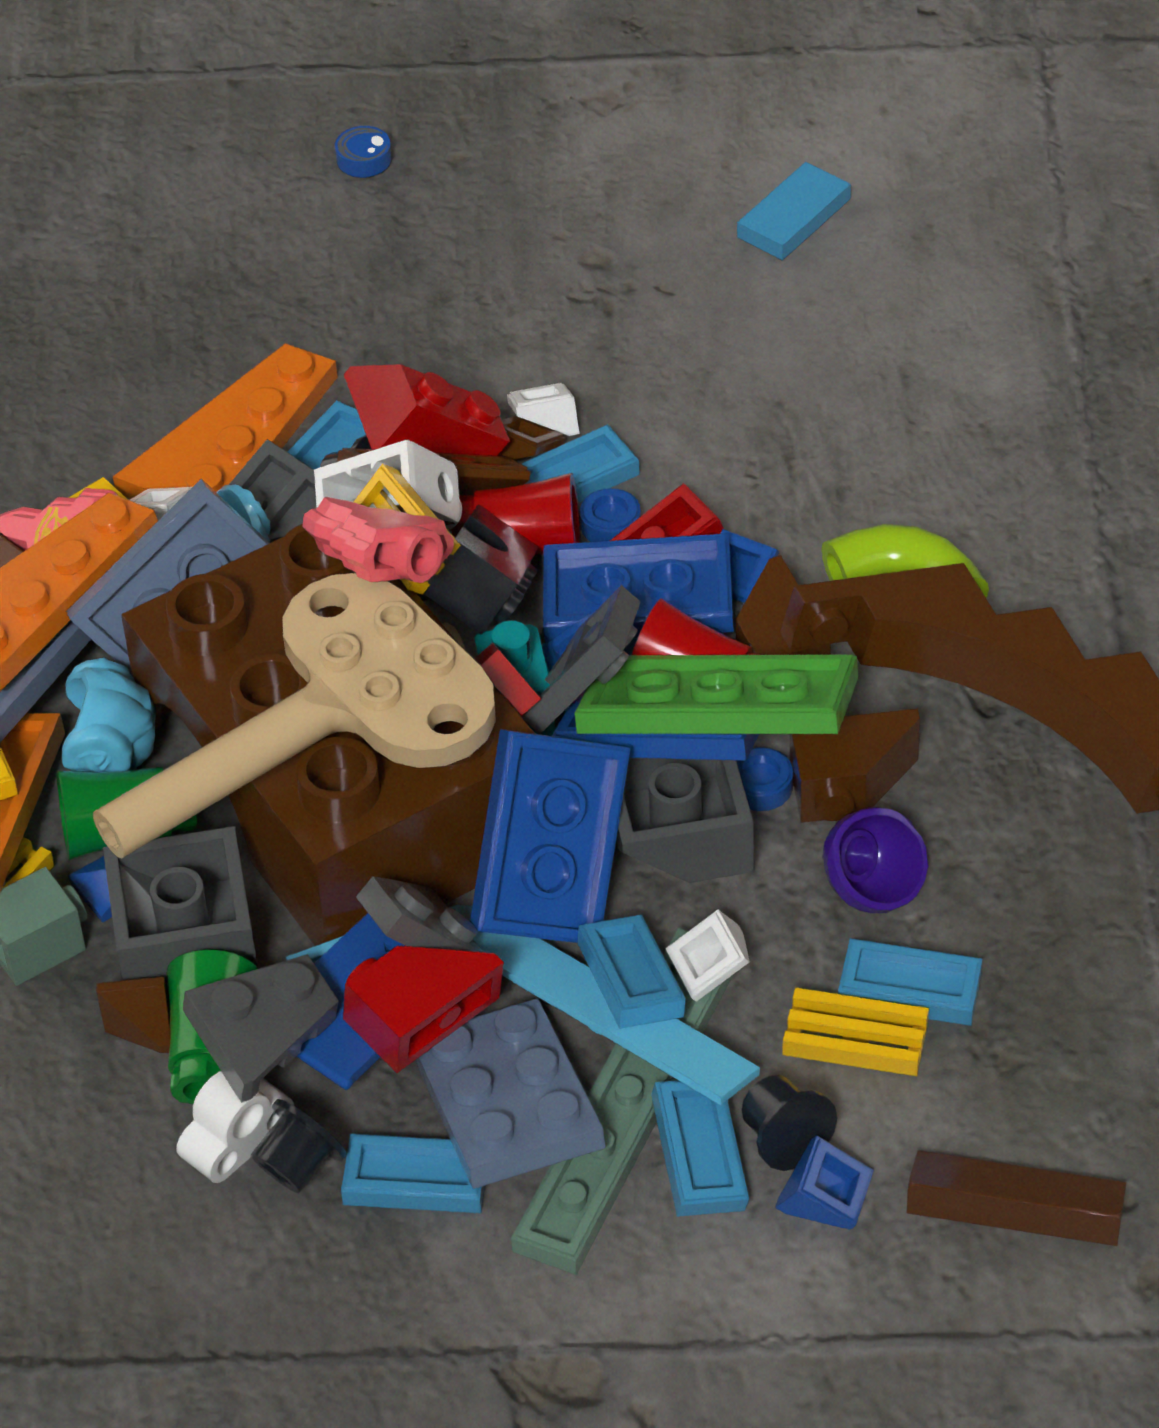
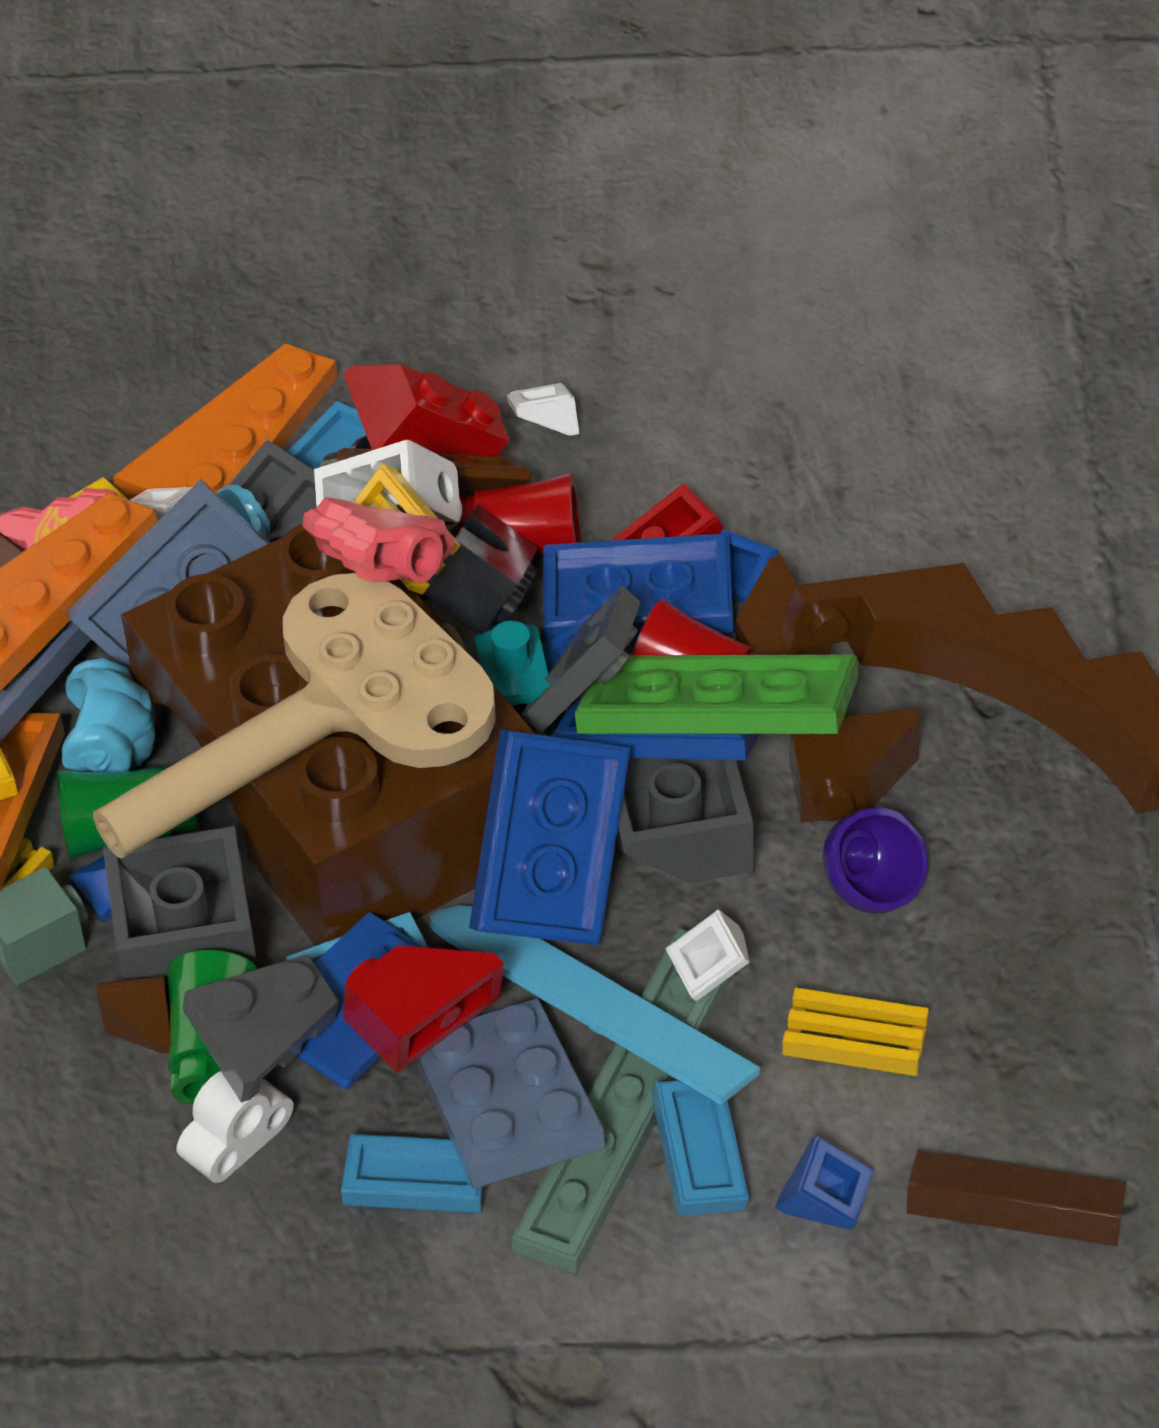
black piece [251,1099,347,1193] -> none
blue tile [335,126,392,178] -> none
dark grey wing [356,876,483,952] -> none
red tile [474,643,541,716] -> none
reddish brown slope [497,416,566,460] -> none
dark azure tile [521,424,640,503] -> none
dark azure tile [577,915,686,1029] -> none
blue tile [580,488,641,542] -> none
blue tile [736,747,793,811] -> none
dark azure tile [737,162,851,261] -> none
black piece [741,1075,837,1171] -> none
lime cylinder [821,524,989,599] -> none
dark azure tile [838,938,983,1026] -> none

